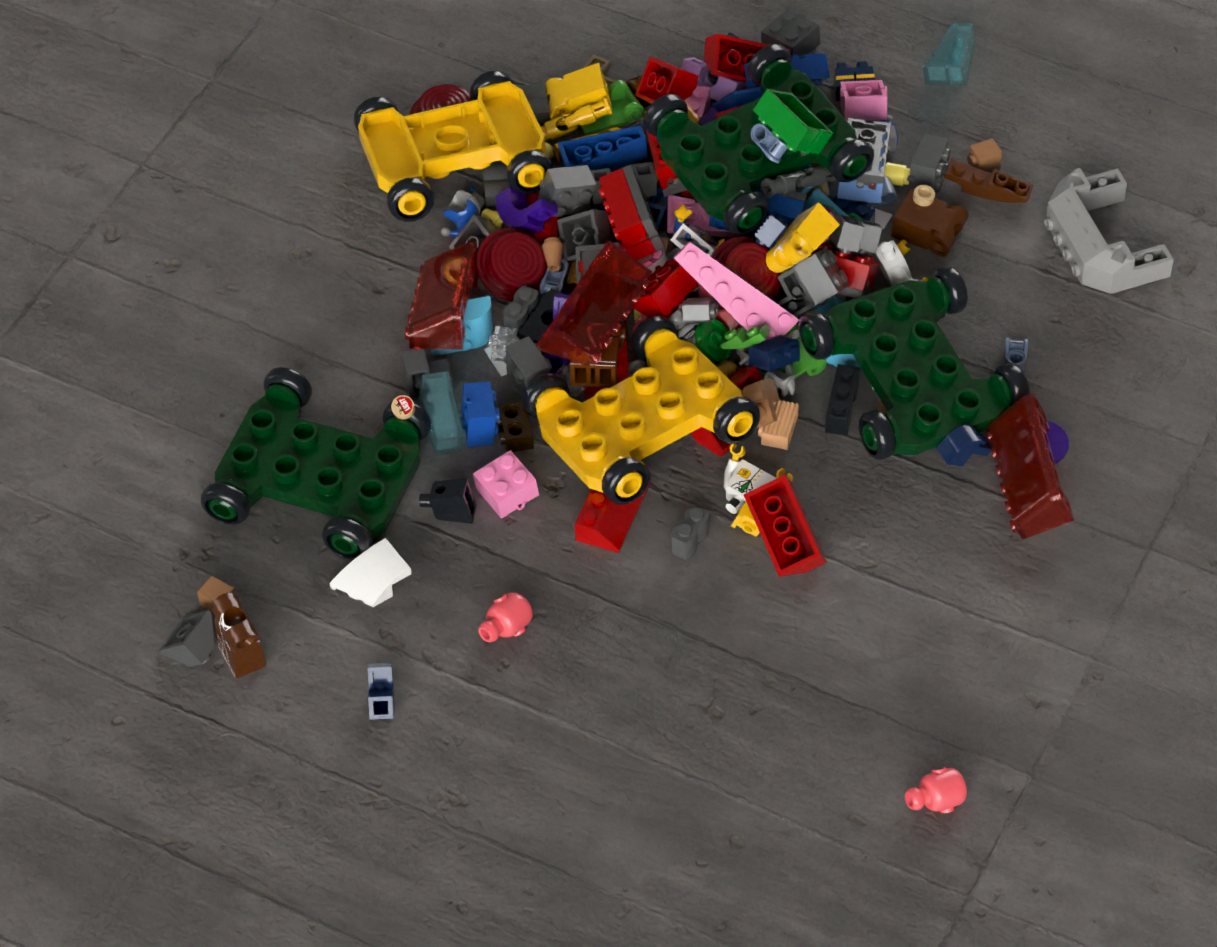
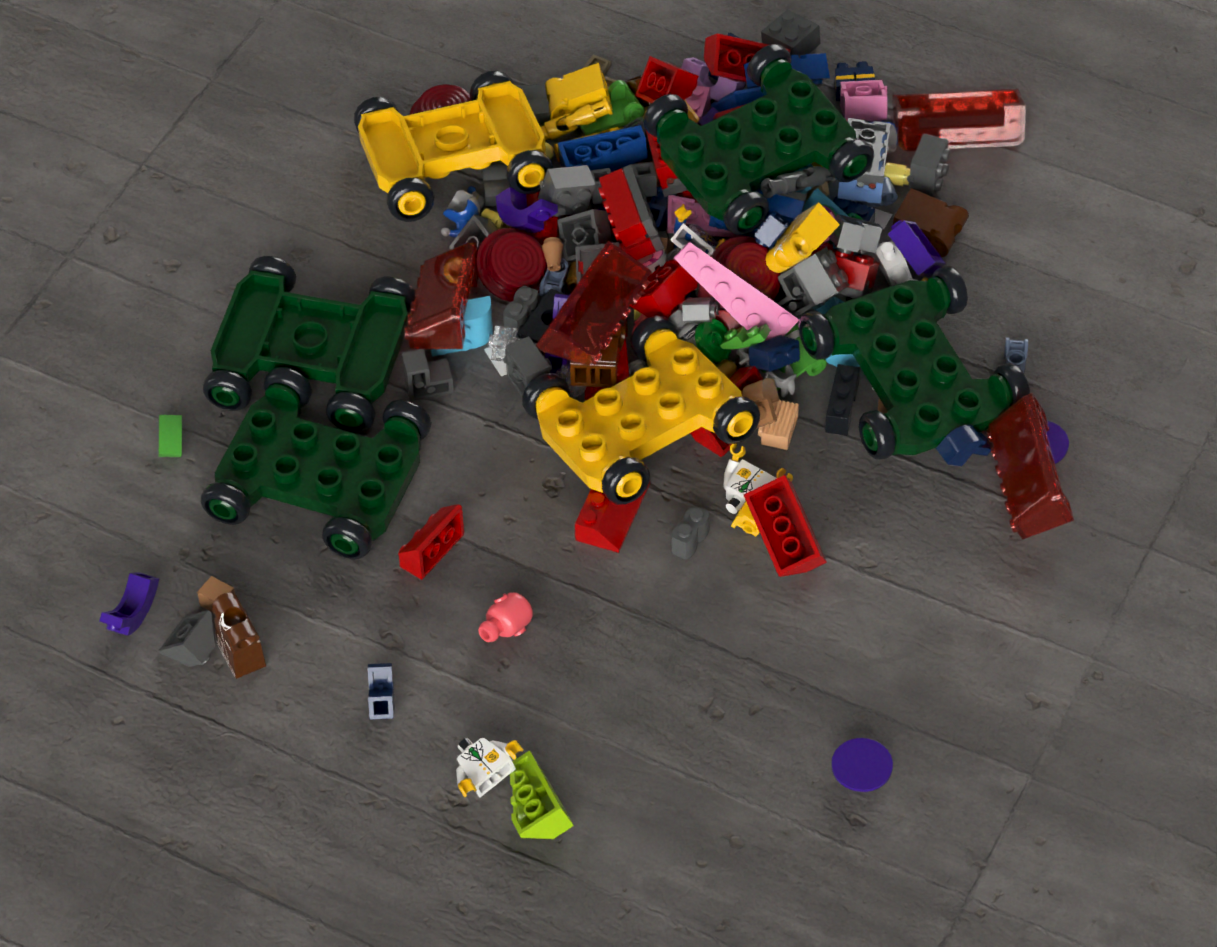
white slope [330,538,411,607] -> none
tile [391,395,415,419] -> none
clear light blue wedge [418,371,466,455] -> none
black torso [419,478,477,524] -> none
blue brick [461,382,499,447] -> none
bright pink brick [473,450,539,519] -> none
dark brown brick [497,401,534,452] -> none
sand blue piece [751,123,788,163] -> none
green piece [753,89,833,154] -> none
coral piece [905,767,967,813] -> none
tan tile [913,185,935,206] -> none
clear light blue wedge [923,23,976,85] -> none
reddish brown slope [944,158,1034,203] -> none
medium nougat brick [967,138,1002,172] -> none
light grey wedge [1044,168,1173,294] -> none
none -> dark purple arch [99,572,159,636]
none -> bright green slope [158,415,182,457]
none -> dark green piece [203,256,417,433]
none -> red slope [398,504,464,580]
none -> white torso [456,738,524,798]
none -> lime wedge [510,750,574,839]
none -> dark purple piece [831,738,893,792]
none -> dark purple window [888,220,946,277]
none -> clear red windscreen [892,88,1026,151]

